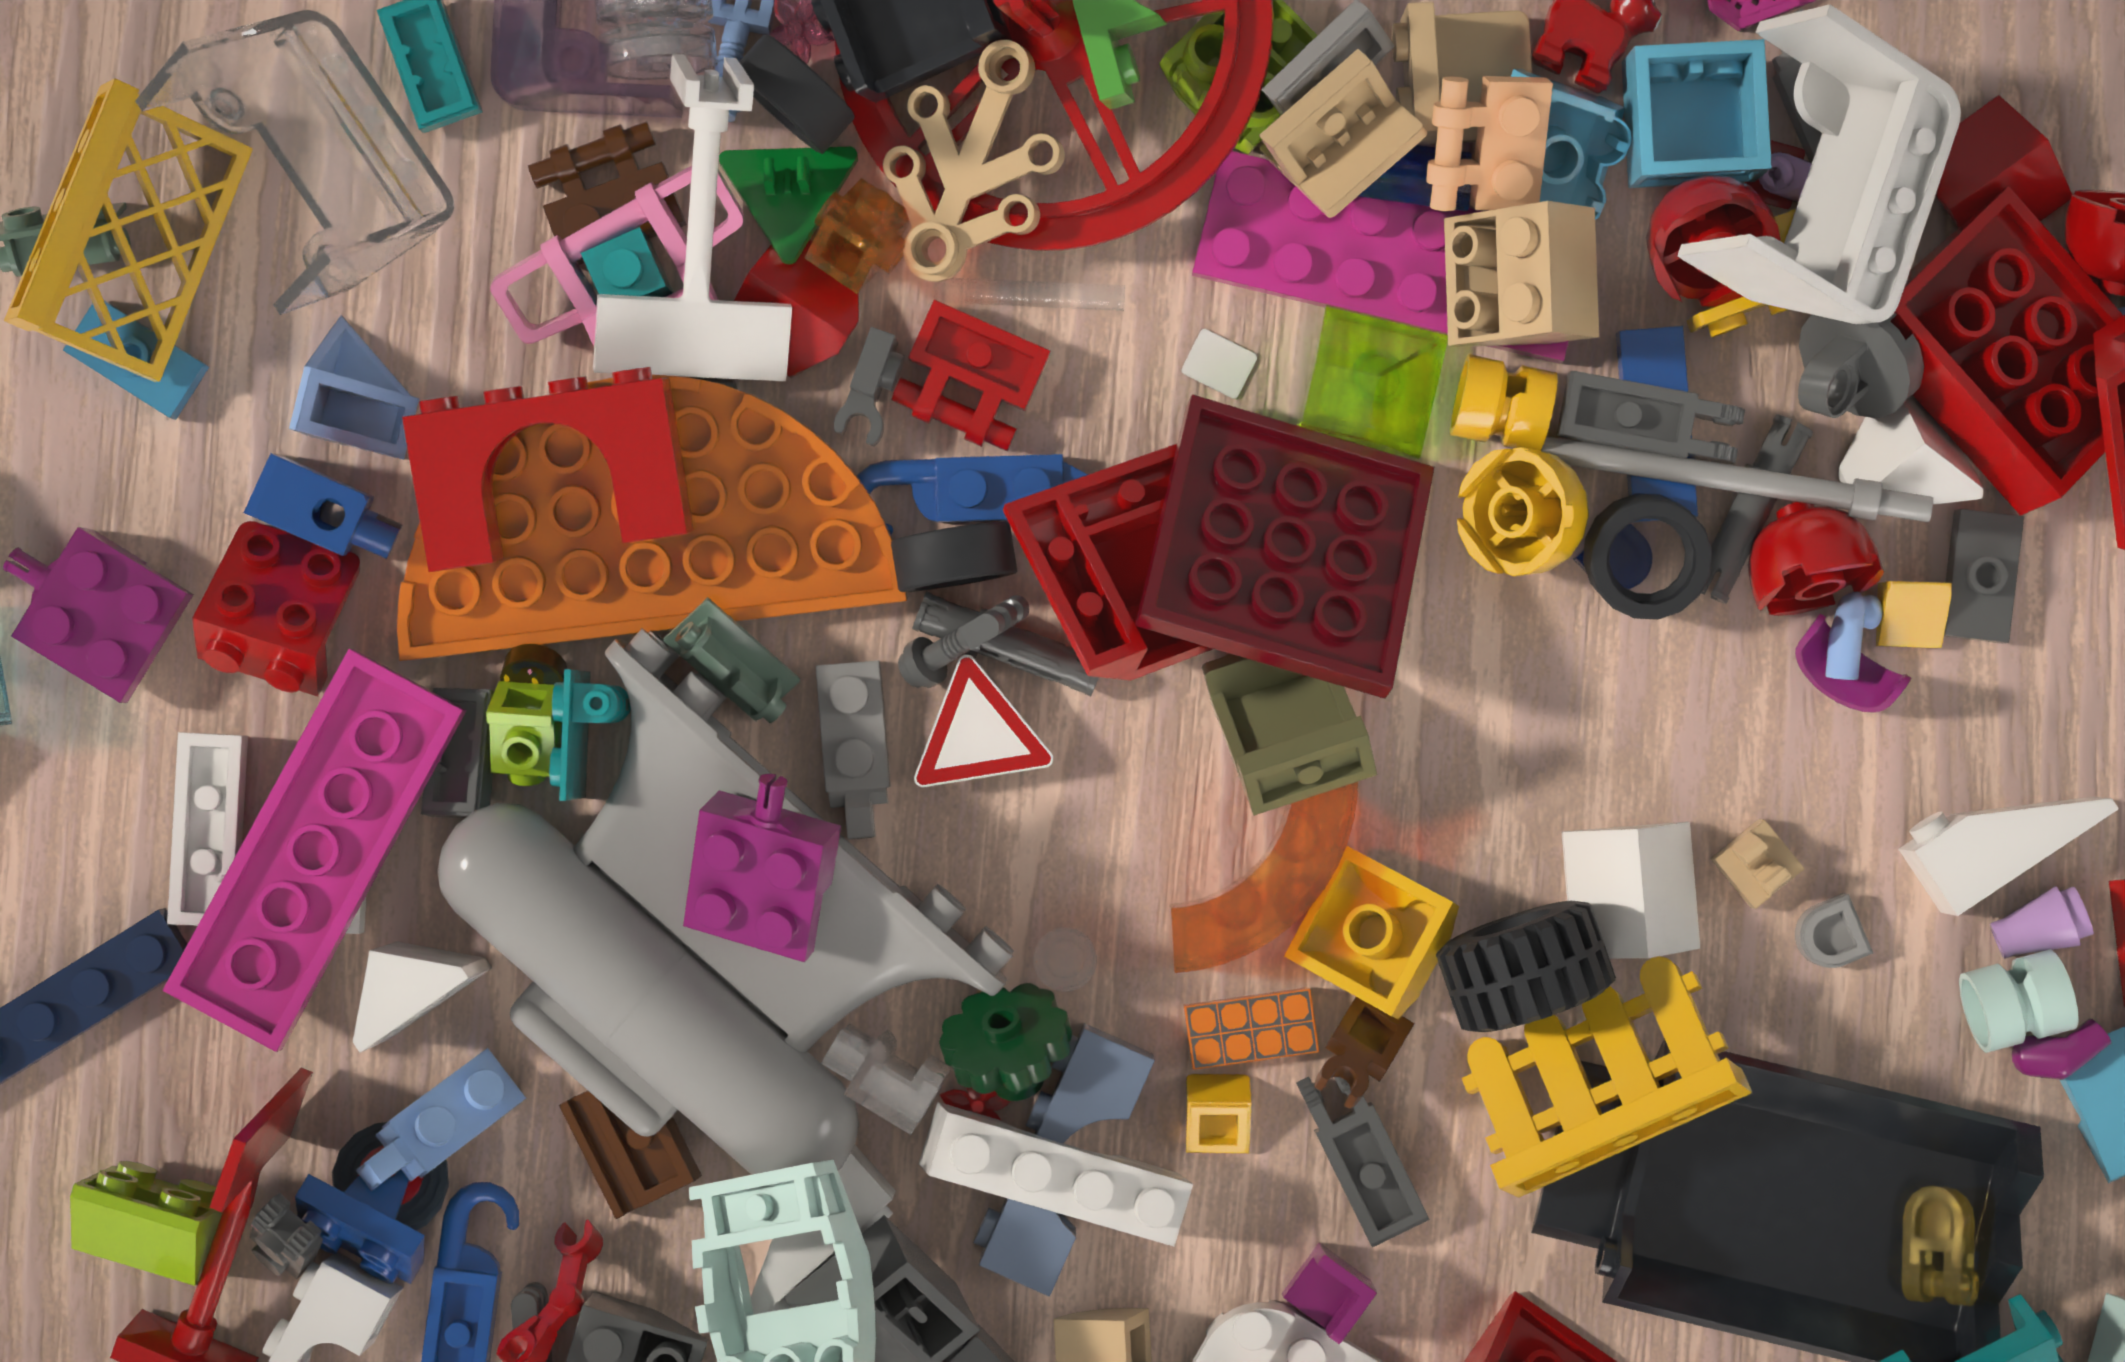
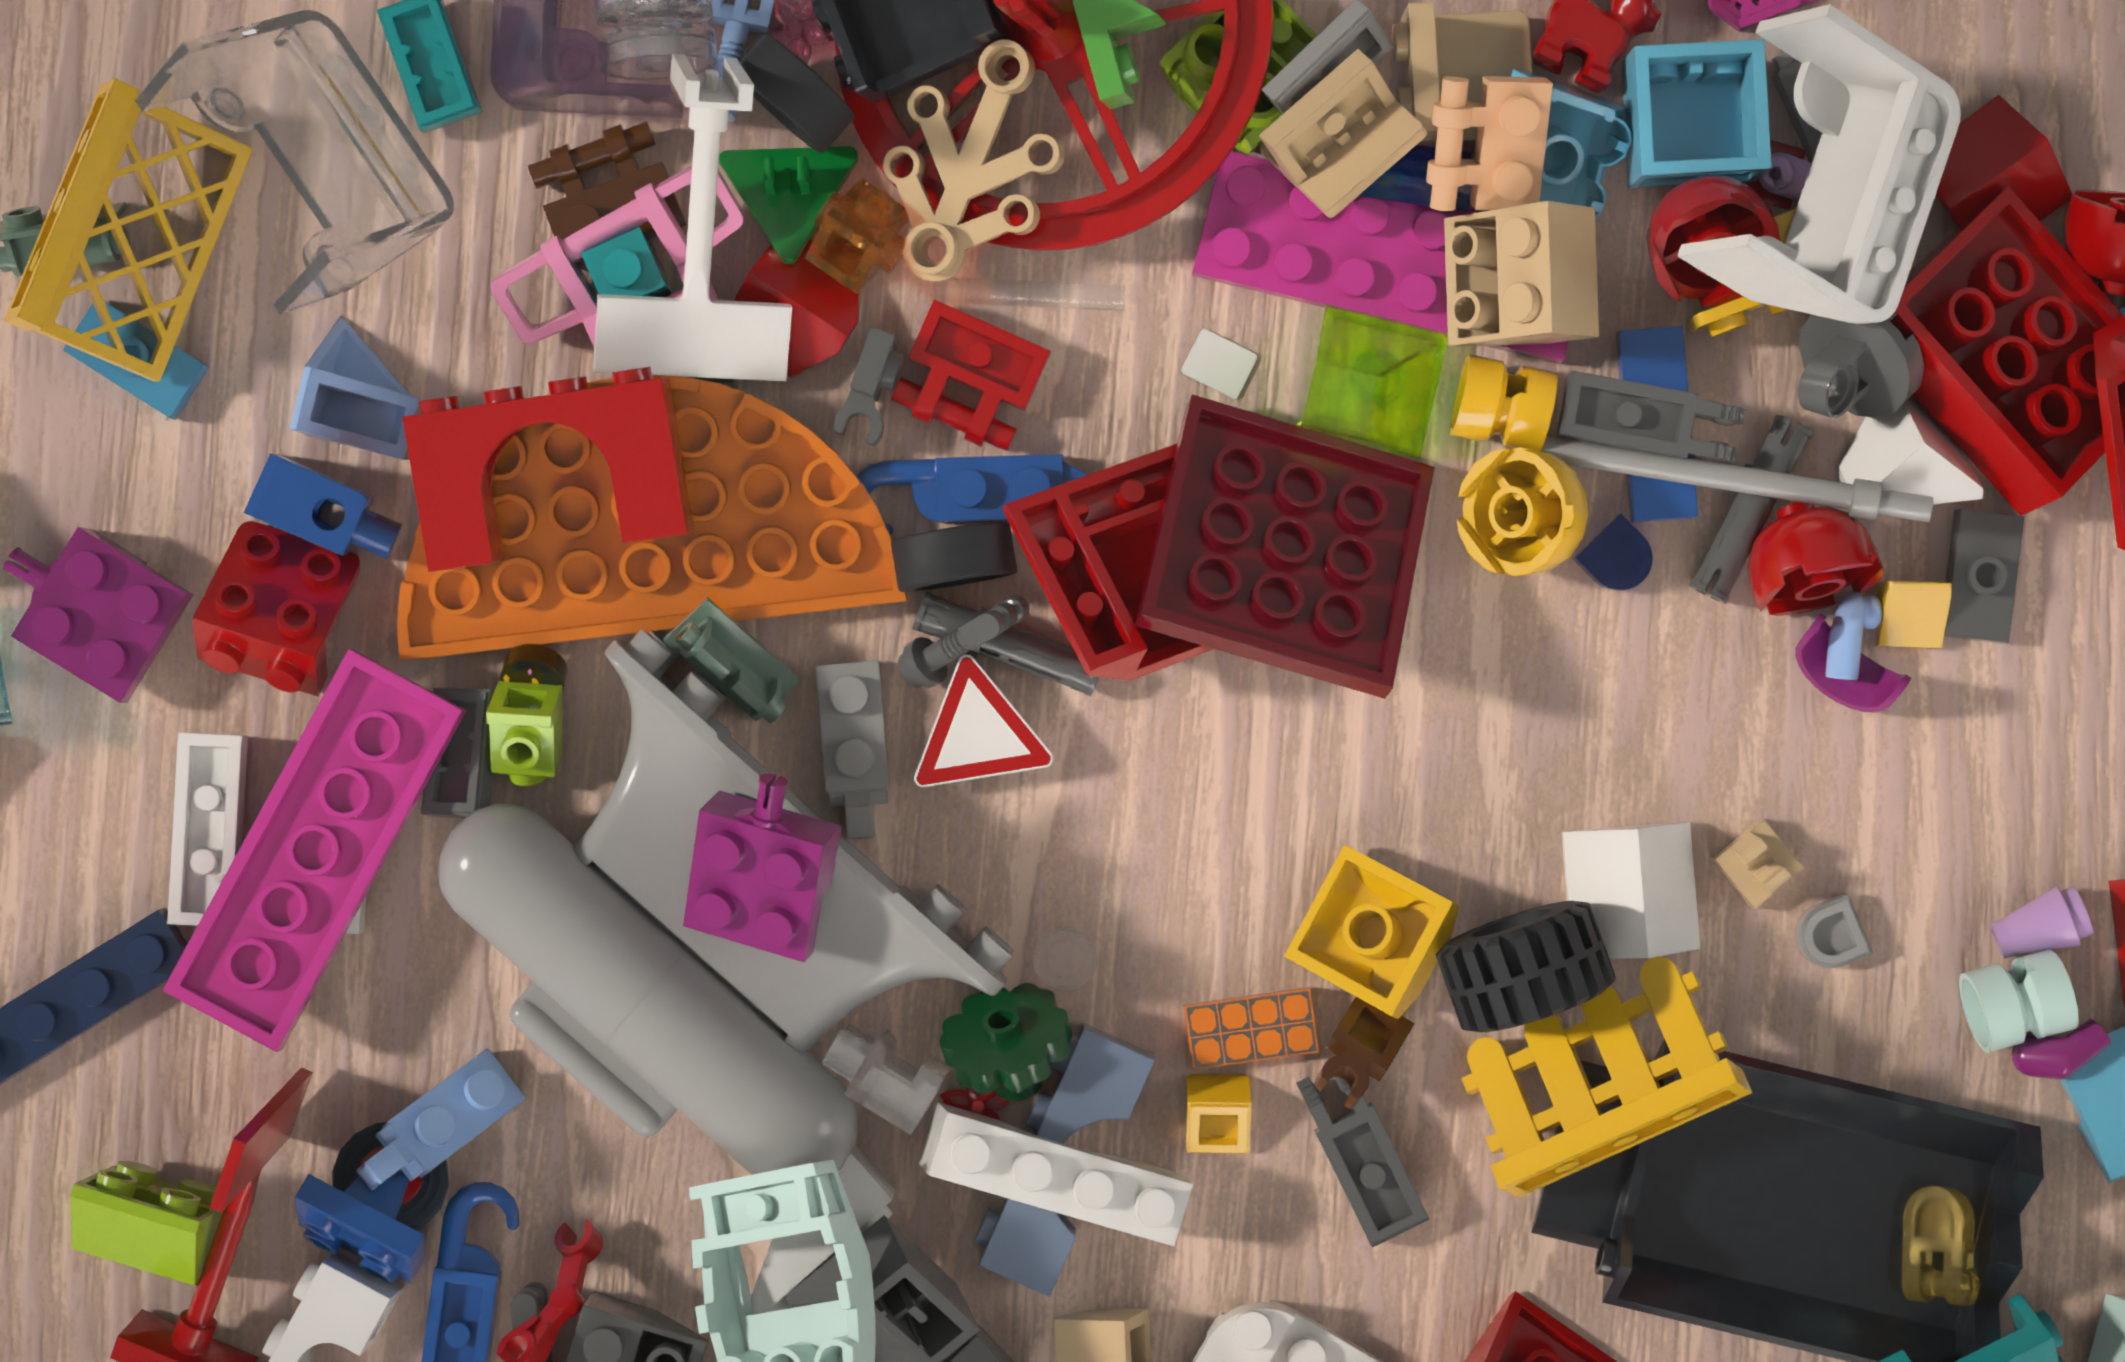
dark grey hinge [250,1193,323,1279] -> none
white slope [353,941,492,1053] -> none
teal hinge [549,669,631,801] -> none
reddish brown plate [559,1090,702,1219] -> none
clear orange brick [1169,782,1358,973] -> none
olive panel [1202,654,1377,816] -> none
magenta panel [1282,1242,1377,1344] -> none
black tyre [1583,493,1712,620] -> none
white slope [1898,797,2119,916] -> none

